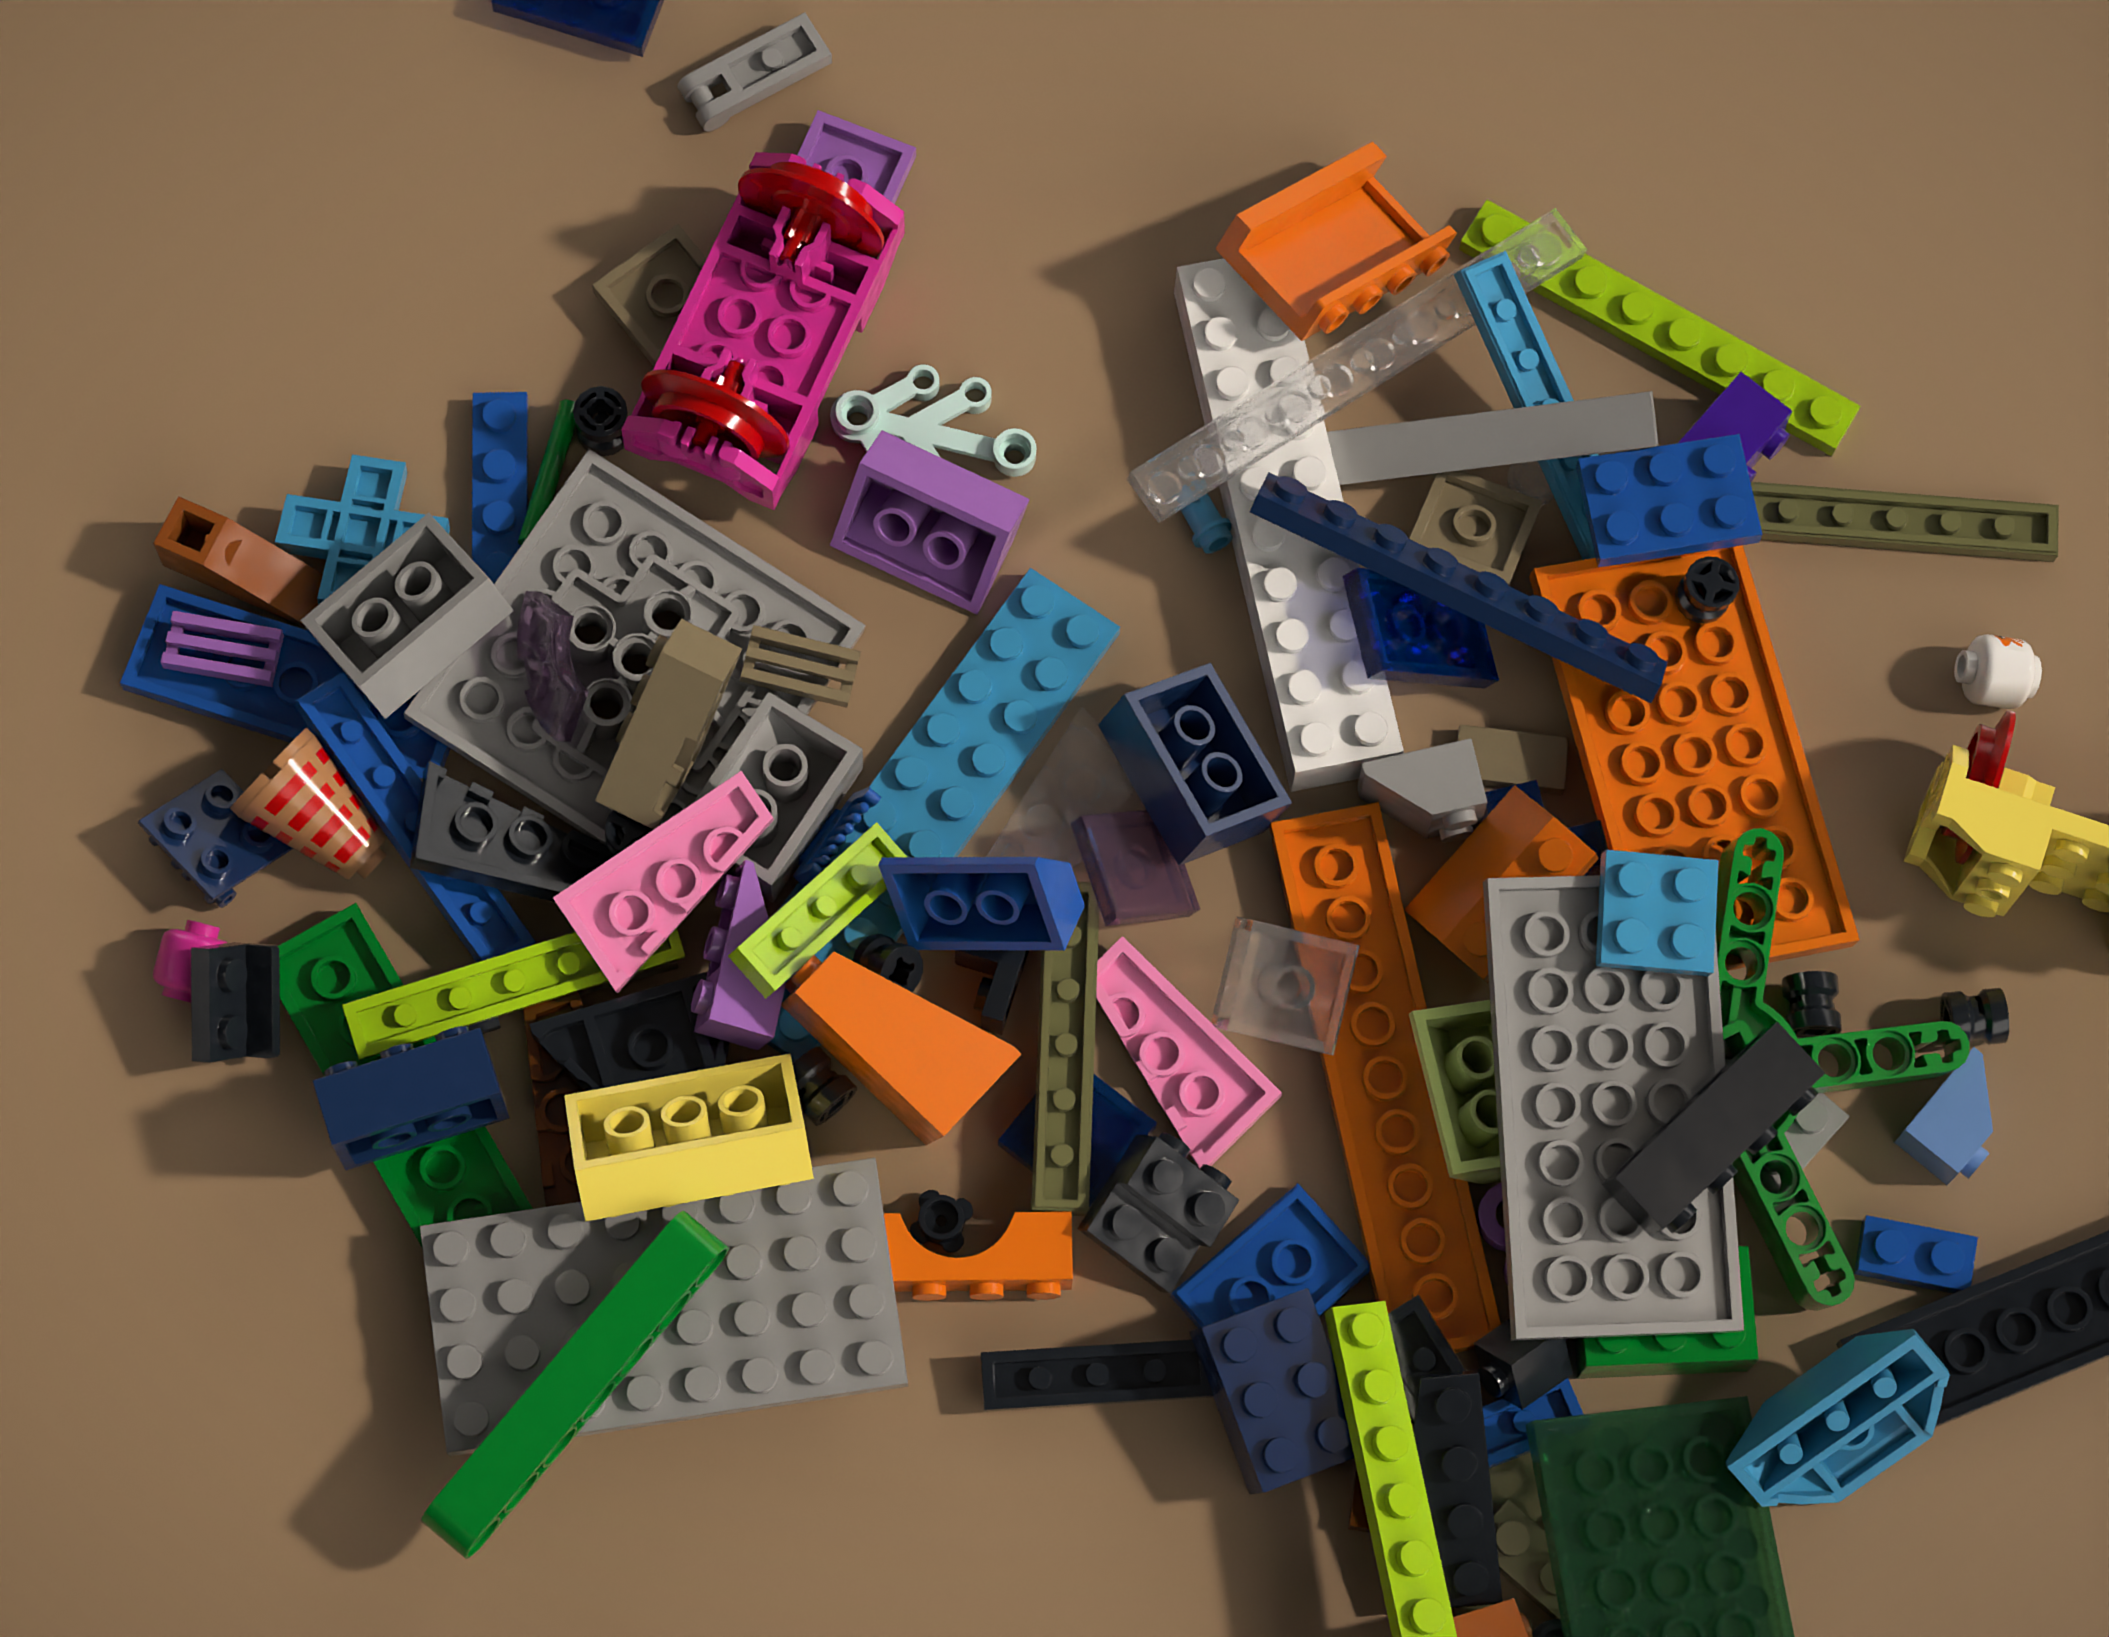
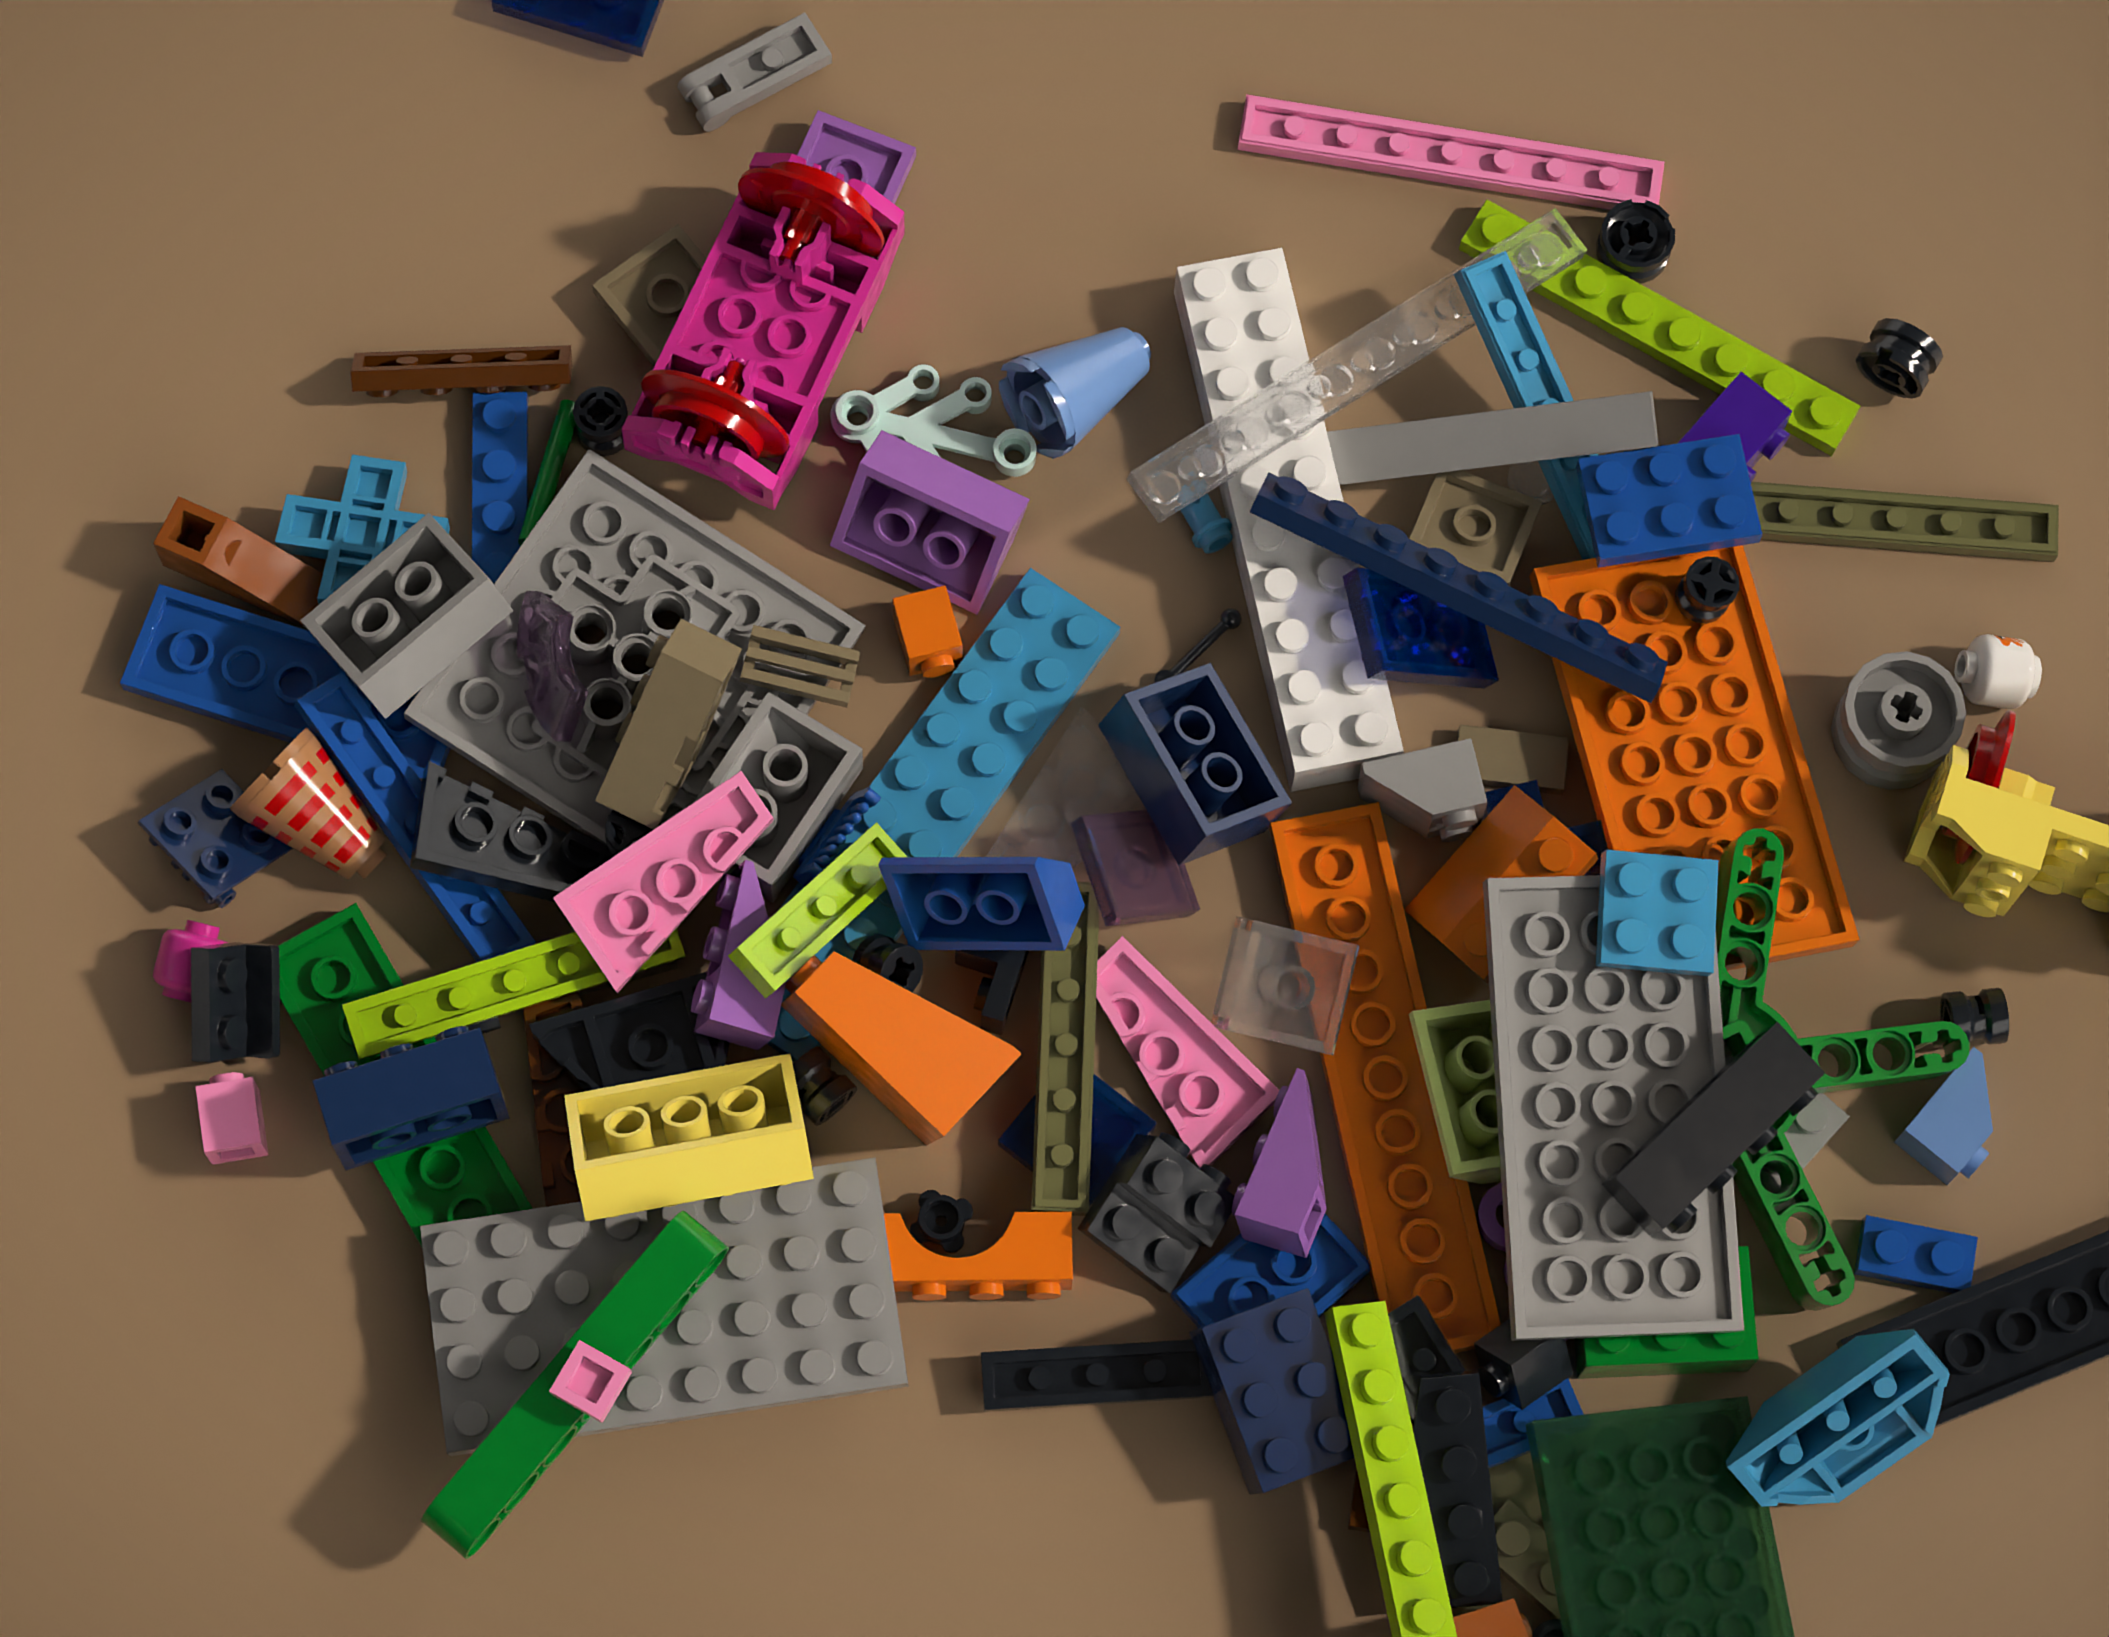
medium lavender tile [161,611,284,687] -> none
orange panel [1215,141,1457,341] -> none
black wheel [1782,971,1842,1038] -> none
none -> bright pink brick [195,1072,268,1165]
none -> reddish brown plate [350,345,573,397]
none -> bright pink plate [549,1340,632,1423]
none -> orange brick [892,585,963,678]
none -> medium blue cone [999,327,1151,459]
none -> black hinge [1154,608,1242,683]
none -> medium lavender slope [1232,1068,1327,1258]
none -> bright pink tile [1237,94,1665,210]
none -> black wheel [1596,199,1675,284]
none -> light grey wheel [1831,651,1966,790]
none -> black wheel [1855,318,1943,399]

